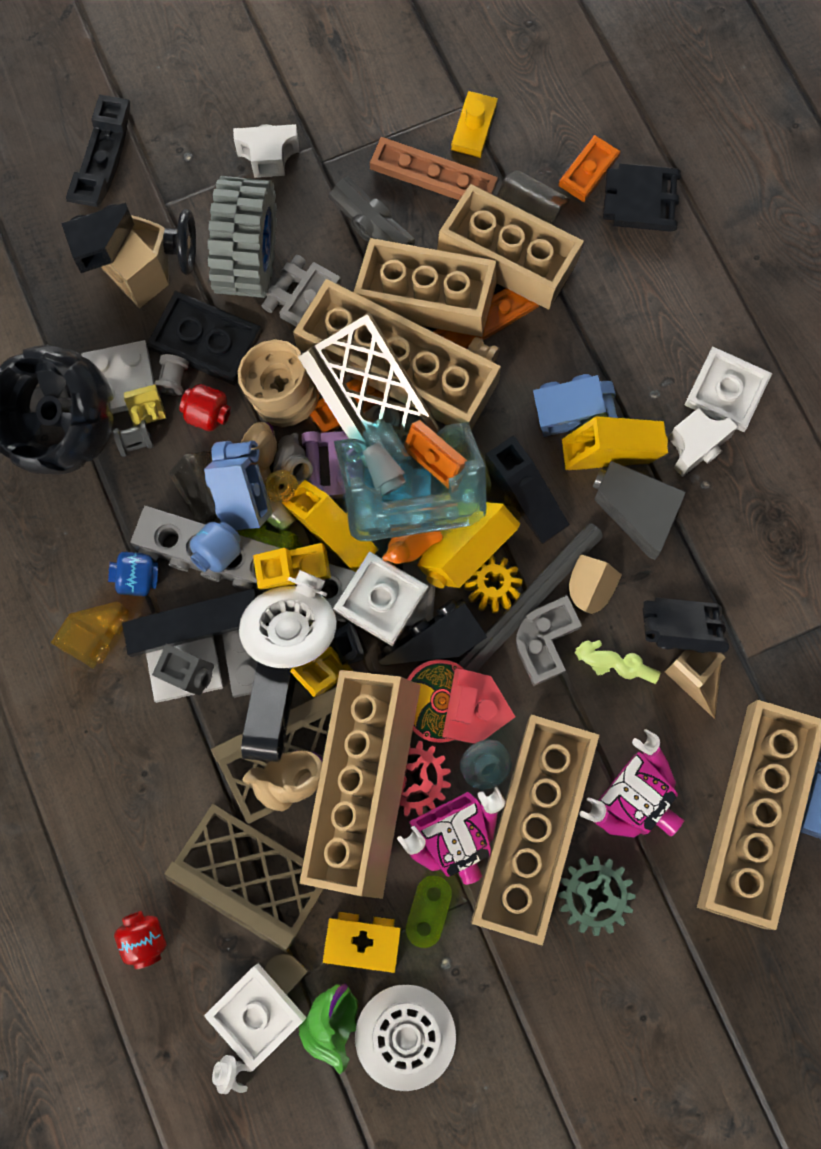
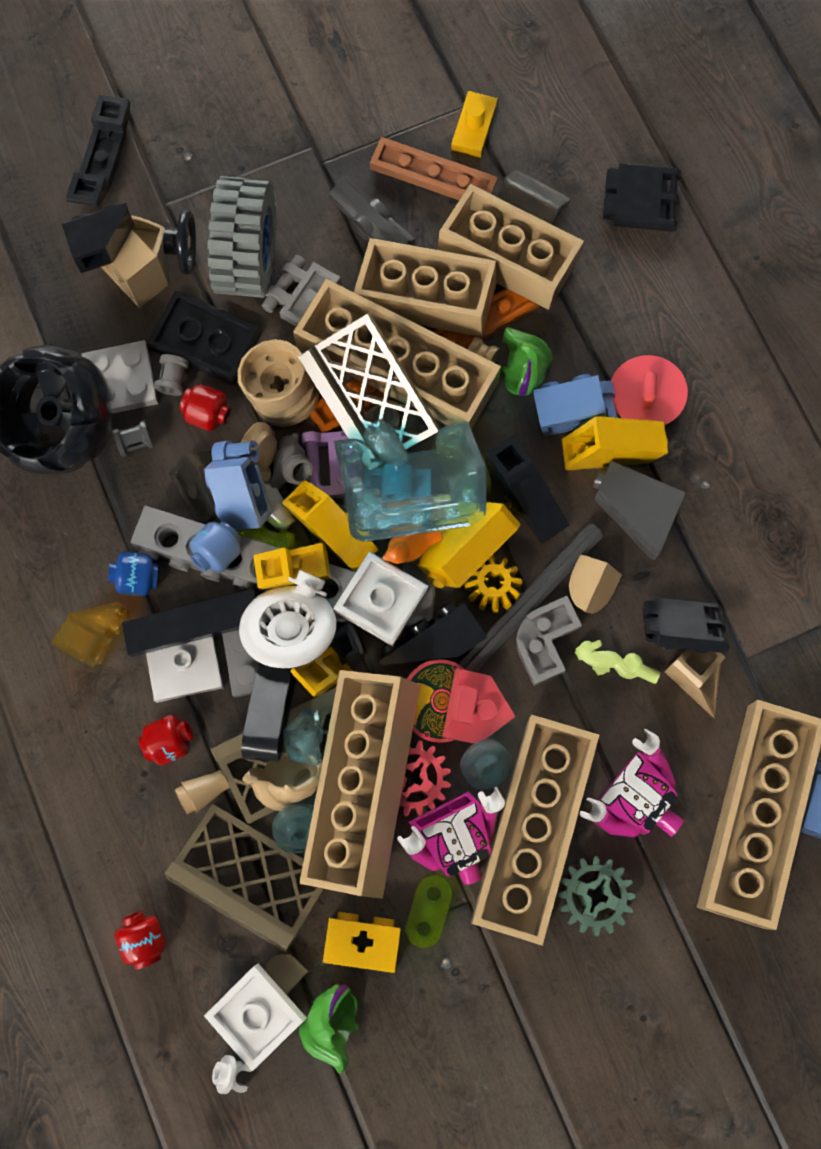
light yellow tile [124,384,166,426] -> none
dark grey bracket [152,643,214,696] -> none
white brick [233,124,299,178] -> none
clear yellow plate [265,470,298,502] -> none
white wheel [355,985,456,1091] -> none
light grey cone [362,442,407,496] -> none
orange plate [403,420,468,490] -> none
orange plate [558,135,621,202] -> none
white brick [668,408,738,477] -> none
white plate [684,346,772,432] -> none
none -> red head [139,715,194,766]
none -> tan cone [174,770,230,814]
none -> clear light blue plate [272,803,314,853]
none -> clear light blue bracket [283,708,324,766]
none -> bright green hair [501,327,553,397]
none -> coral shield [611,355,688,425]

